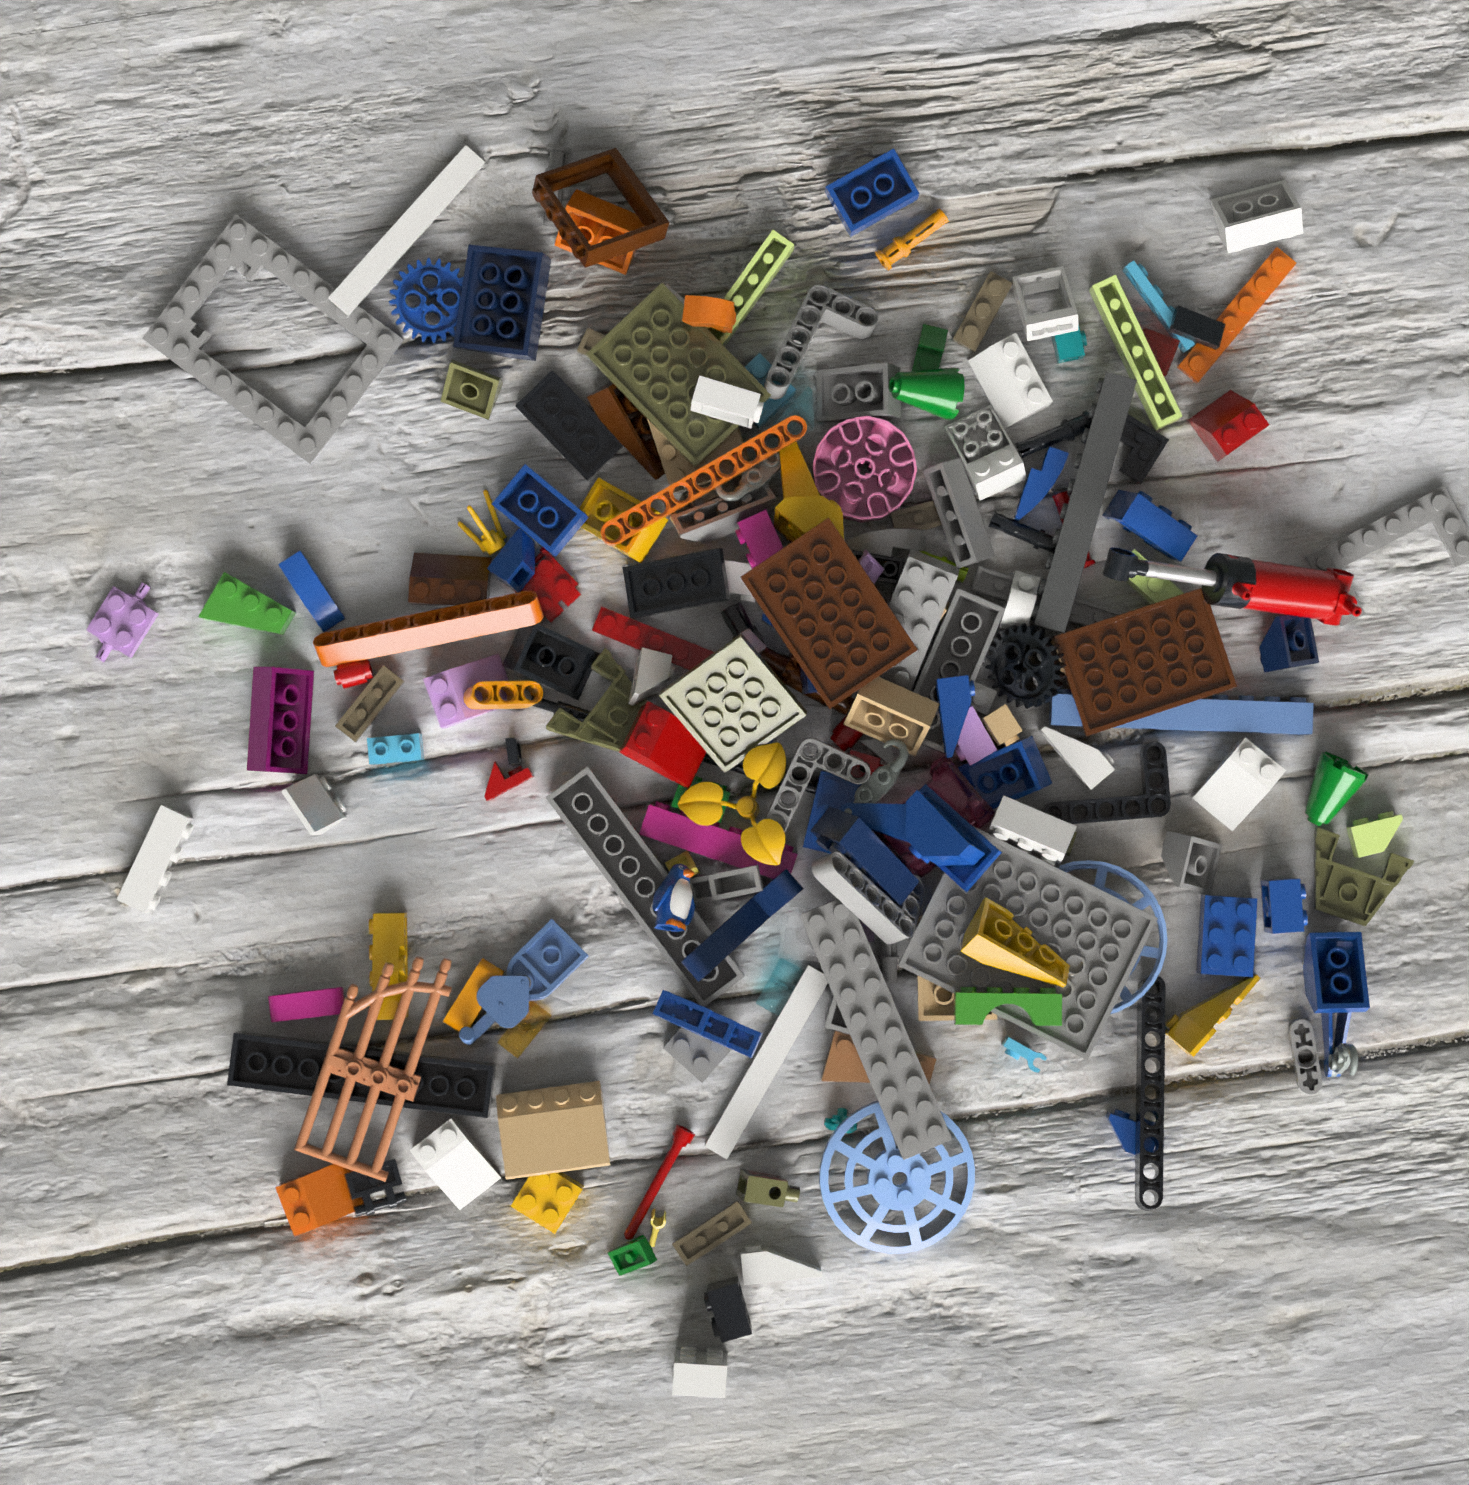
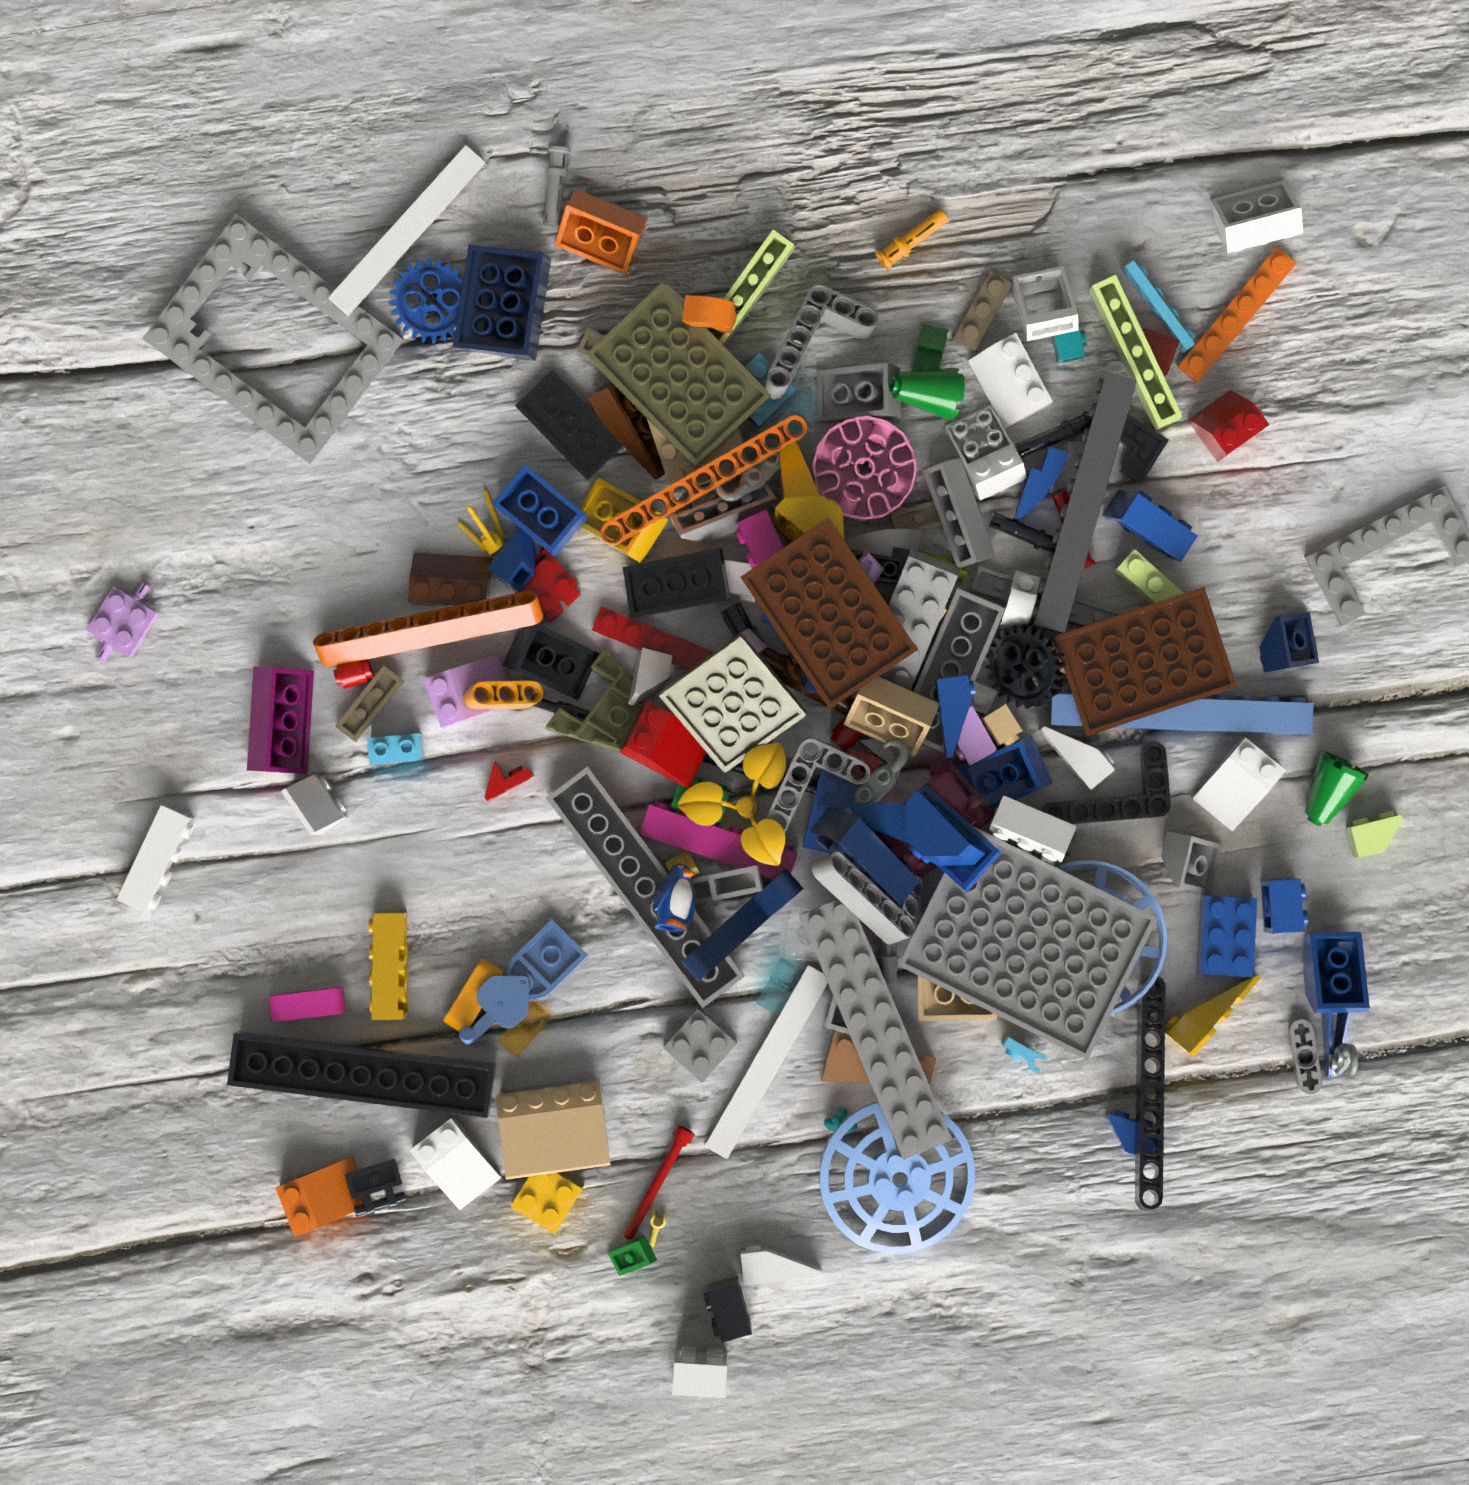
bright green wedge [198,572,296,635] -> none
blue slope [278,551,346,632] -> none
nougat piece [294,956,452,1182] -> none
olive slope [440,360,503,420] -> none
black tile [505,737,522,766] -> none
reddish brown window [532,148,669,268] -> none
blue slope [652,990,762,1058] -> none
dark tan plate [672,1200,752,1266] -> none
white window [691,375,764,429] -> none
olive torso [736,1169,800,1207] -> none
blue brick [825,148,920,237] -> none
bright green arch [954,987,1062,1026] -> none
yellow wedge [961,897,1070,987] -> none
piece [1102,547,1362,626] -> none
black tile [1169,305,1226,350] -> none
olive wing [1314,827,1414,926] -> none

